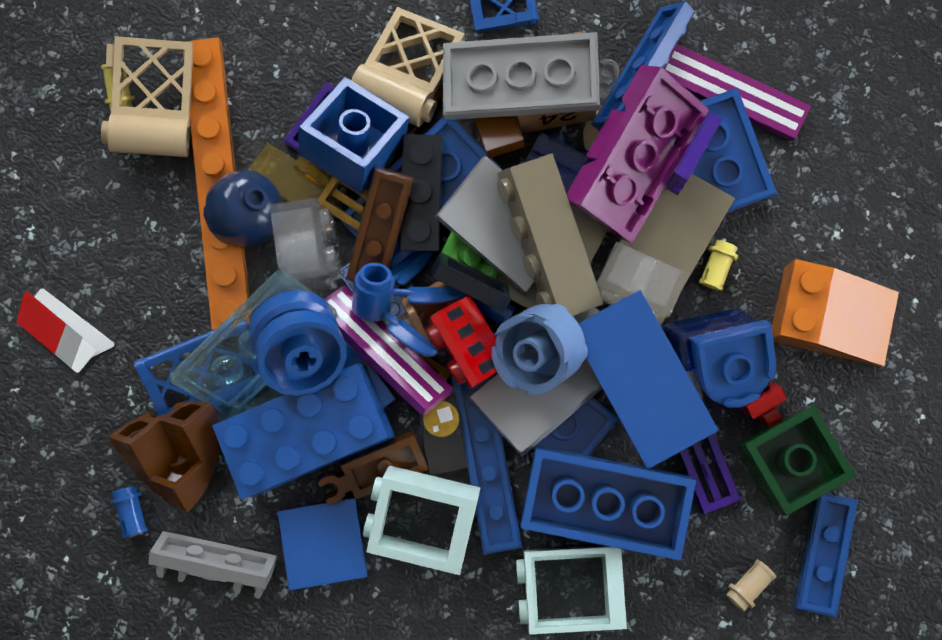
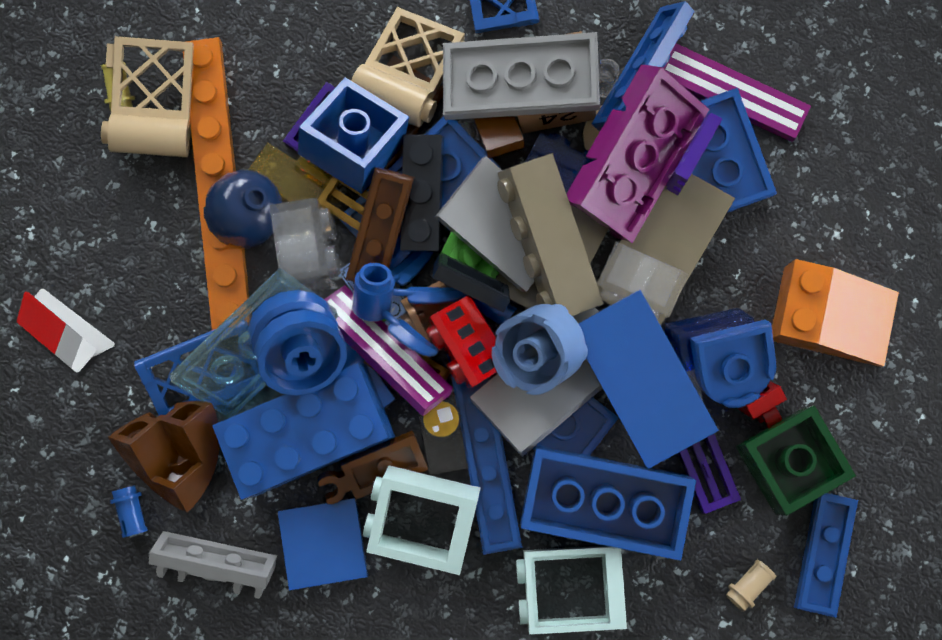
light yellow pin [699,240,739,291] -> none

